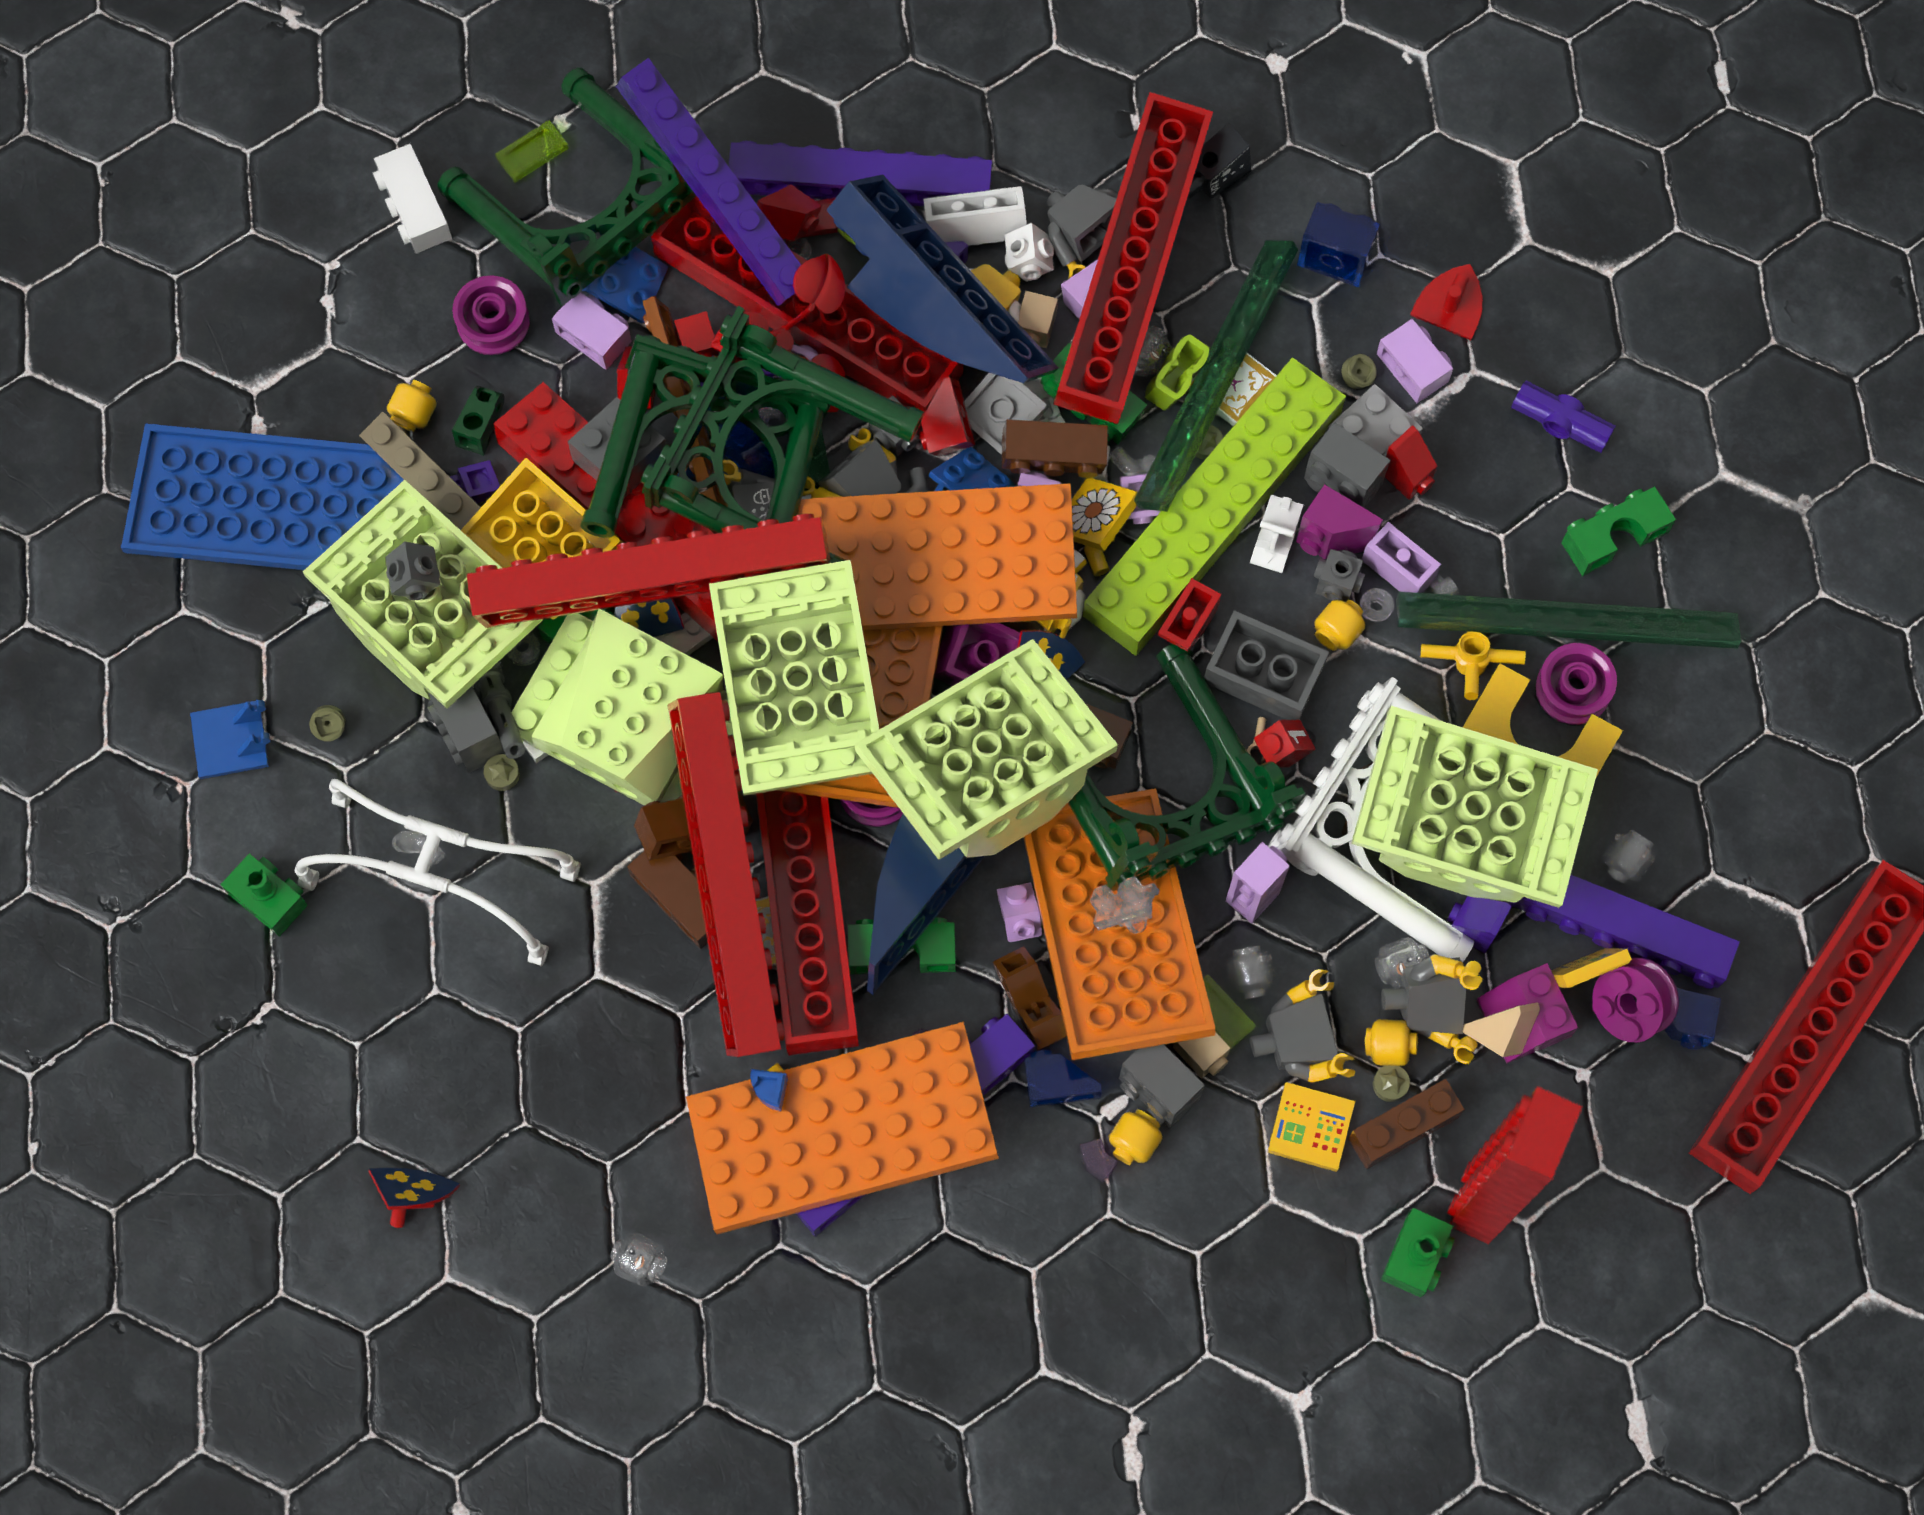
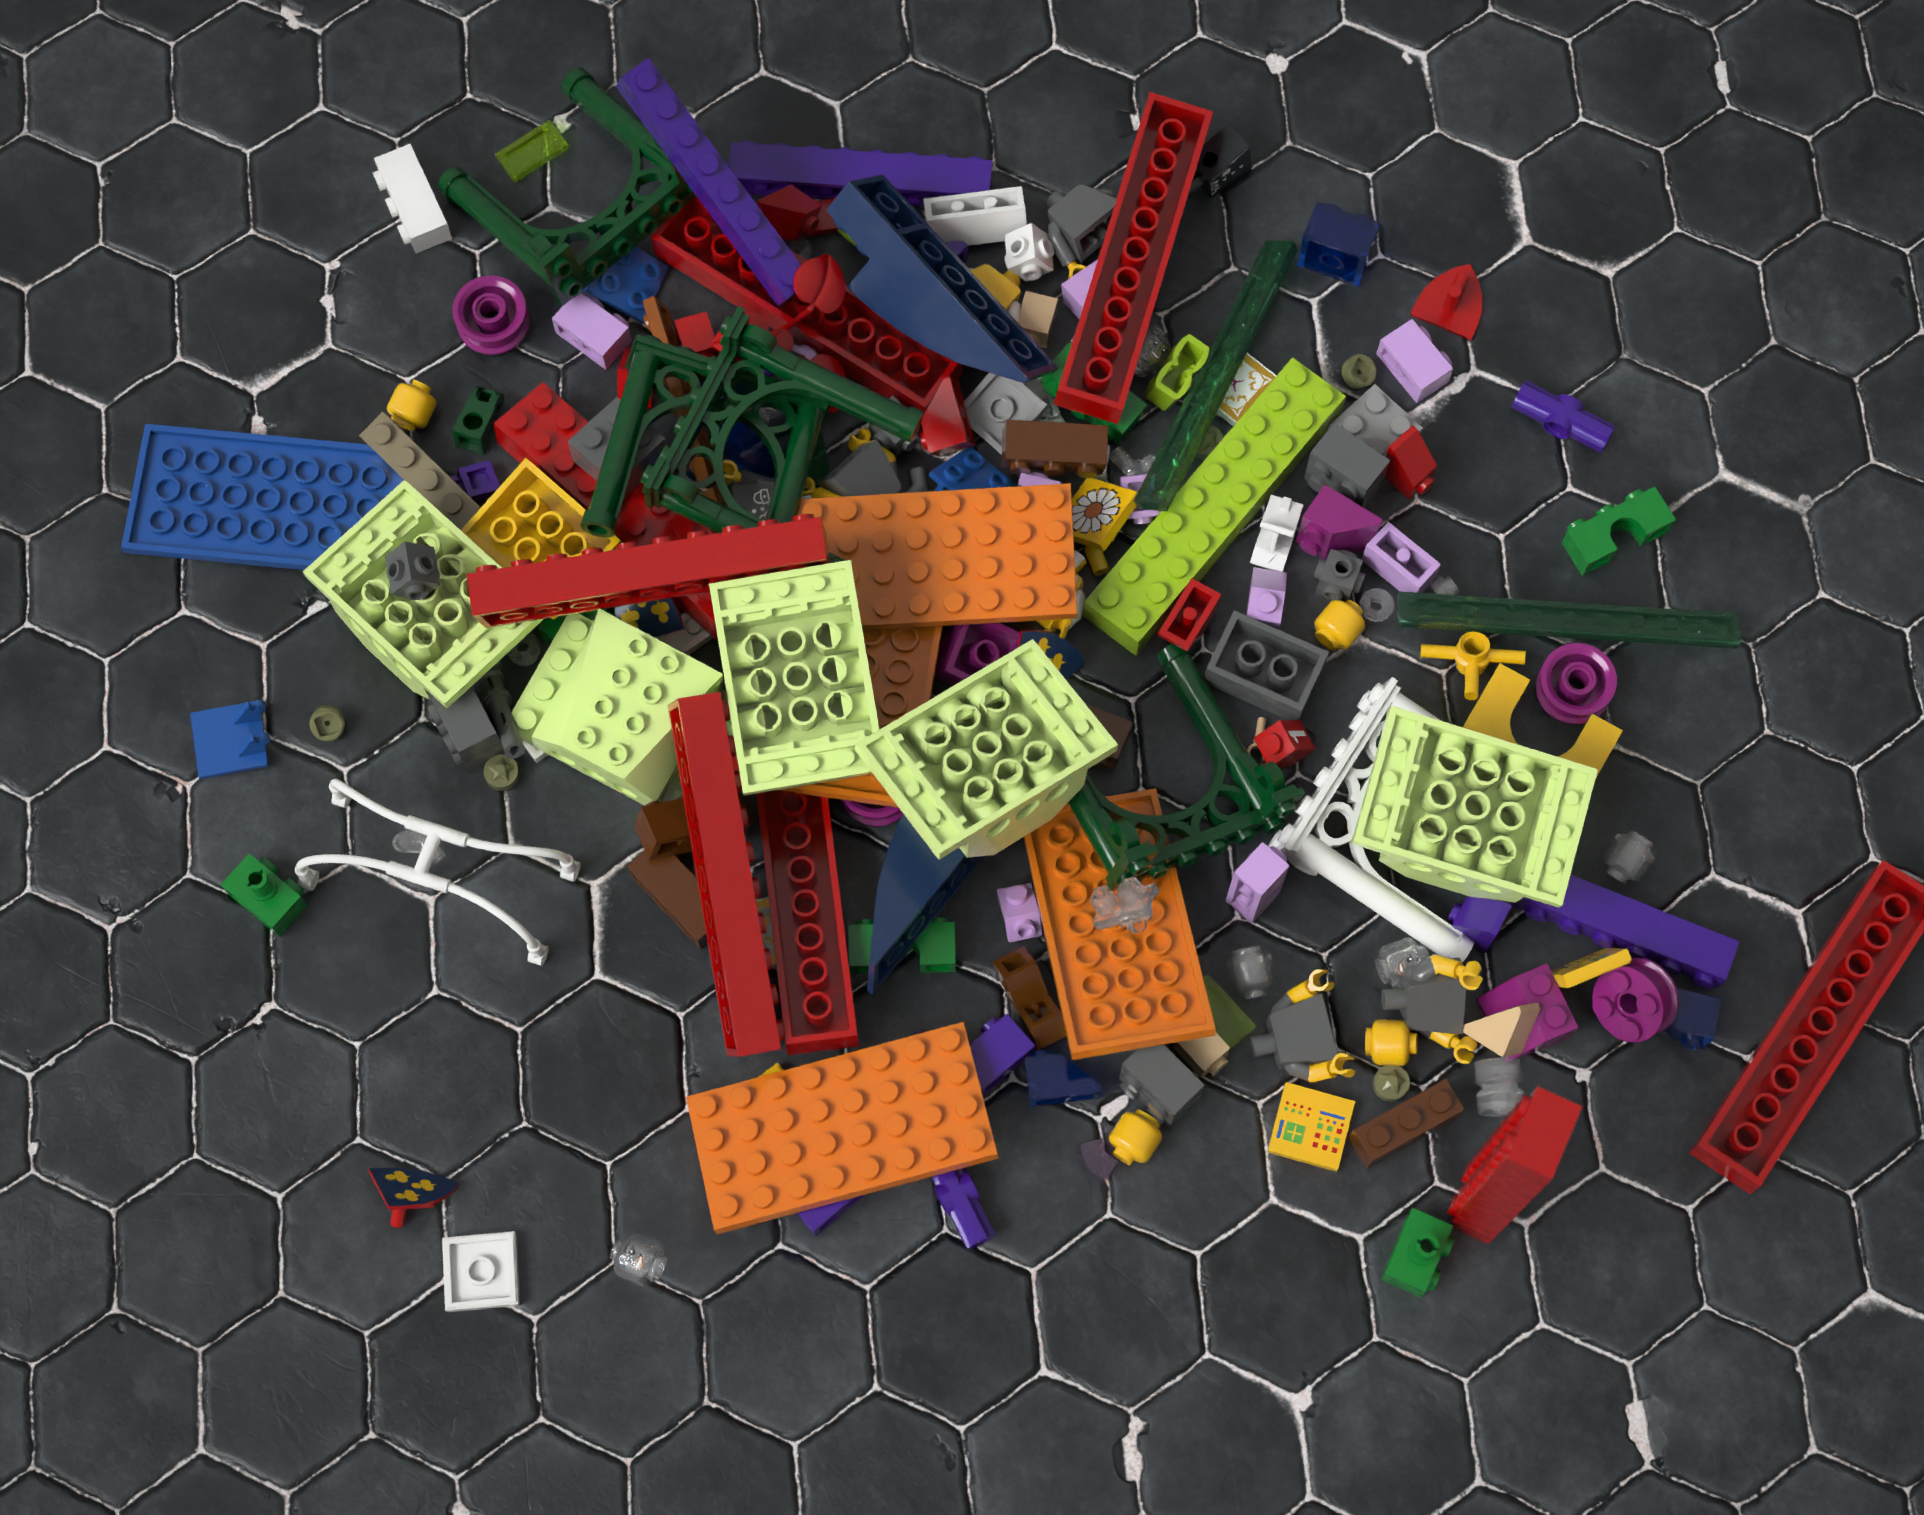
blue tile [750,1069,788,1111] -> none
none -> white tile [442,1231,520,1312]
none -> dark purple piece [931,1169,995,1250]
none -> lavender slope [1246,567,1287,630]
none -> clear wheel [1474,1057,1524,1117]

